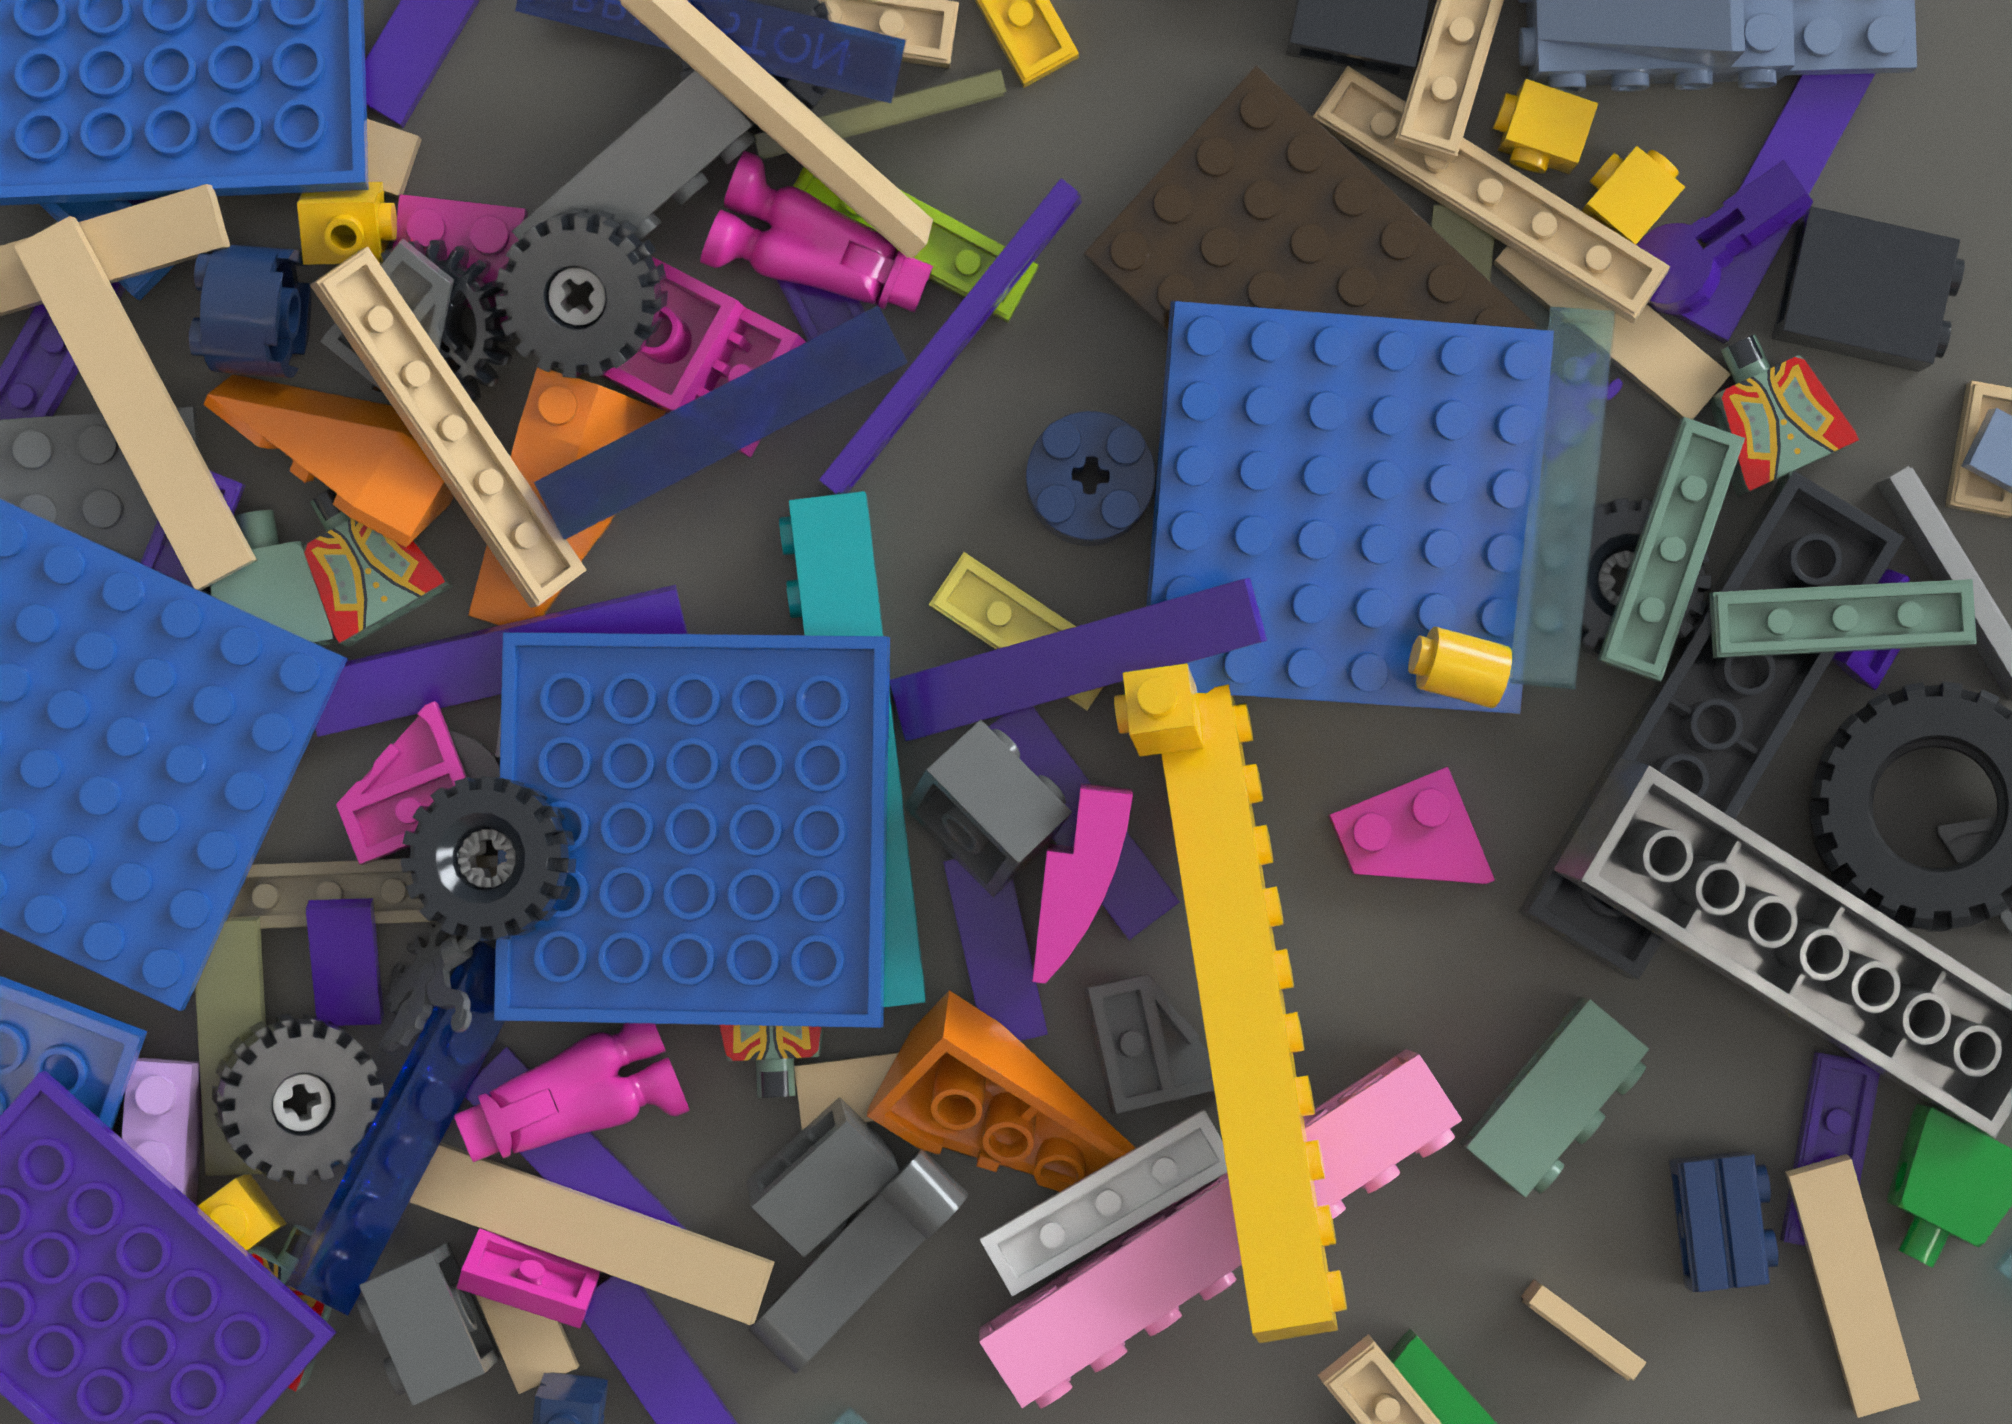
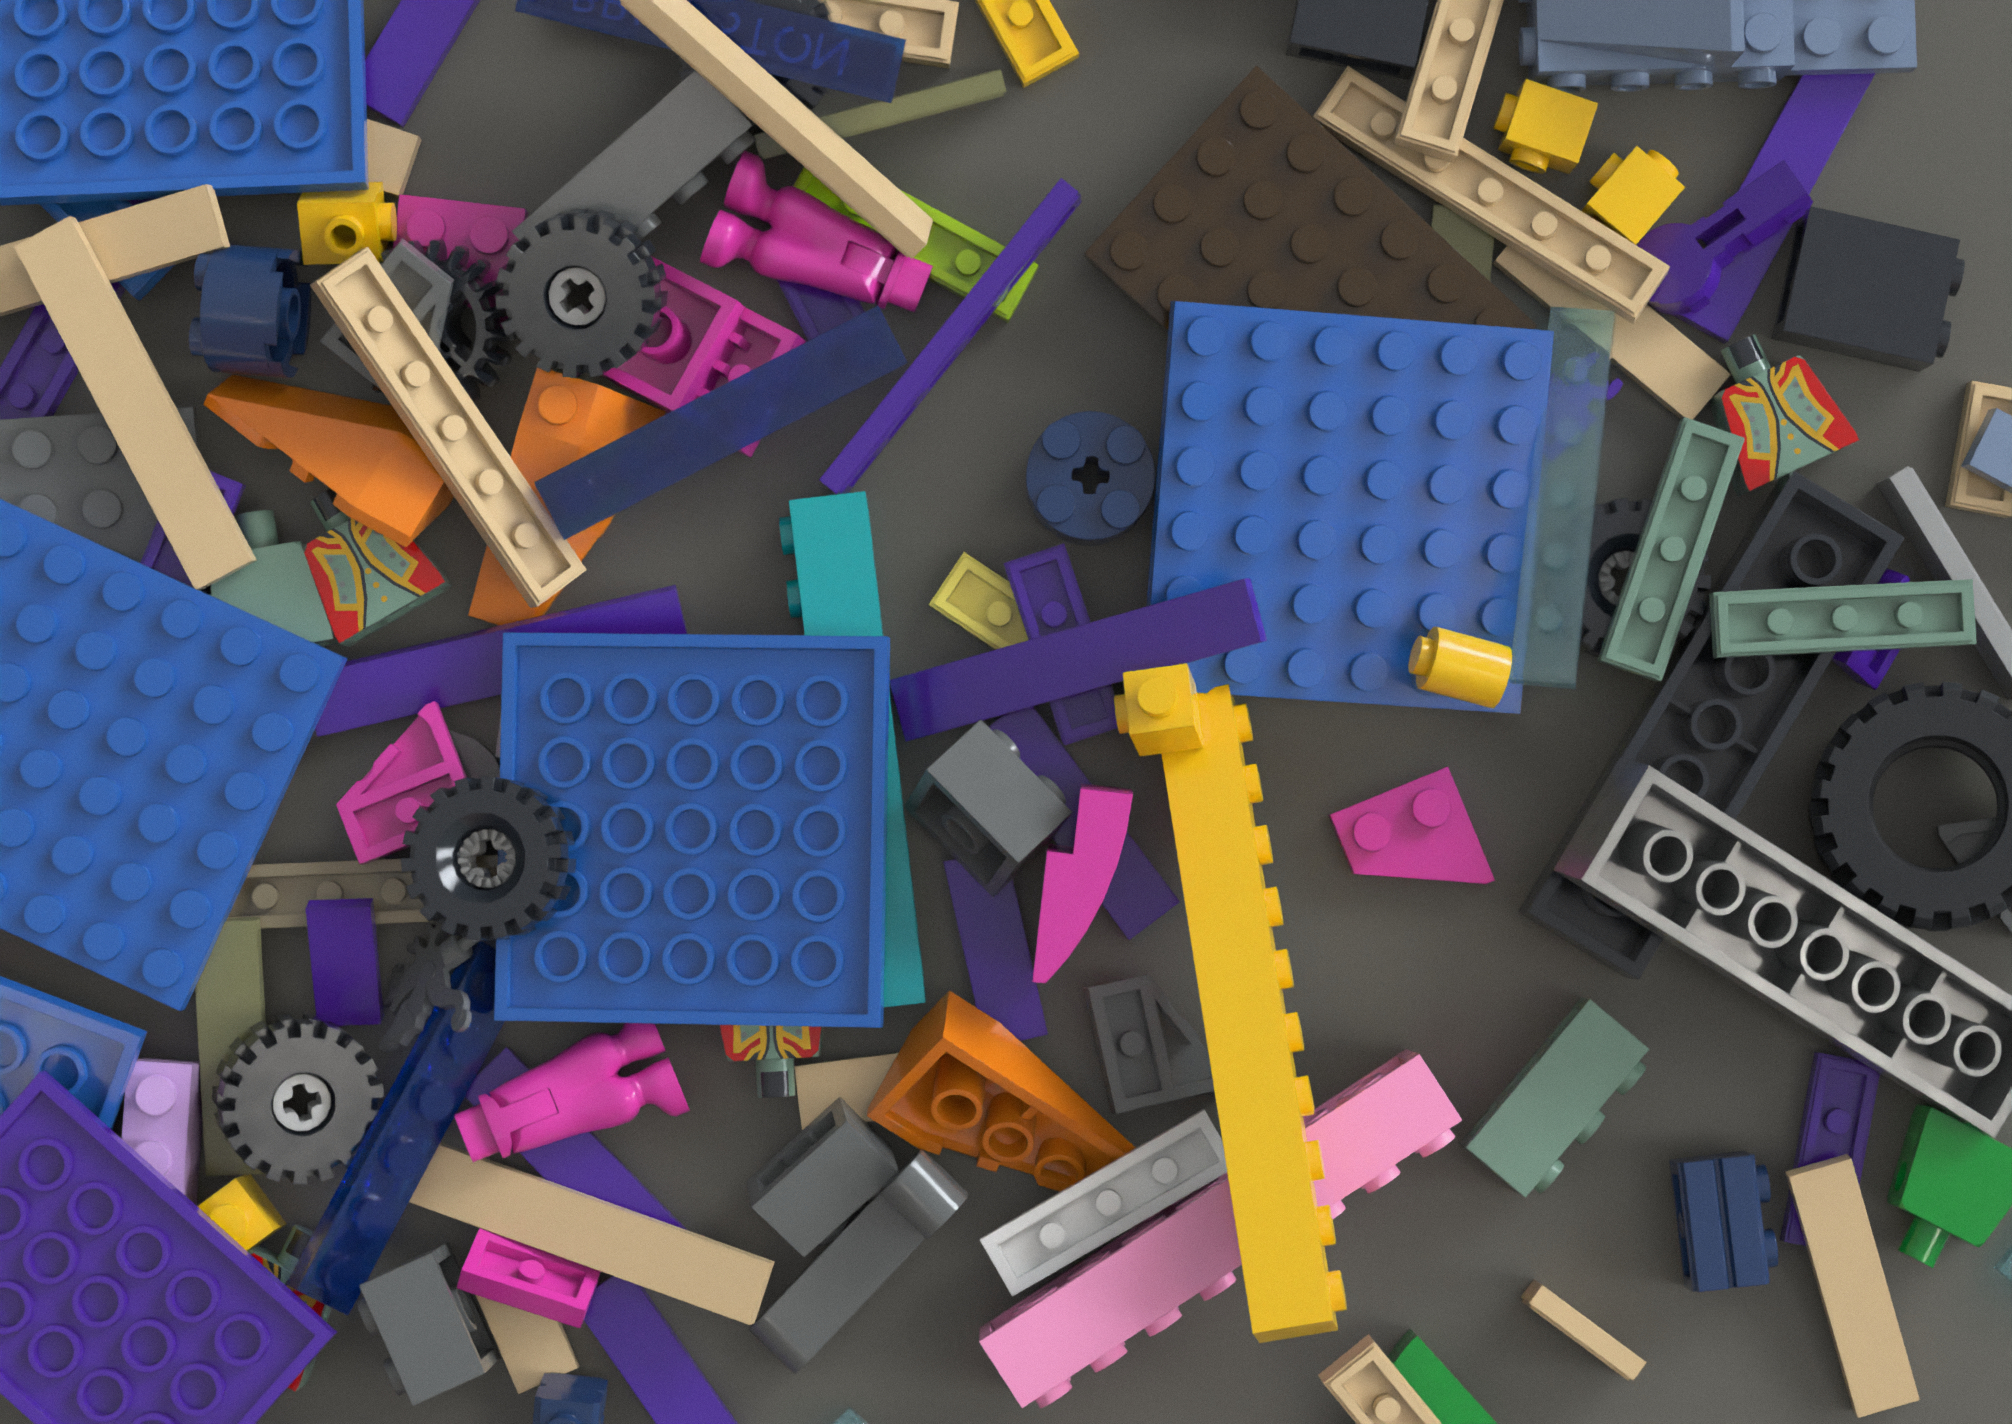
none -> dark purple tile [1003,543,1118,746]

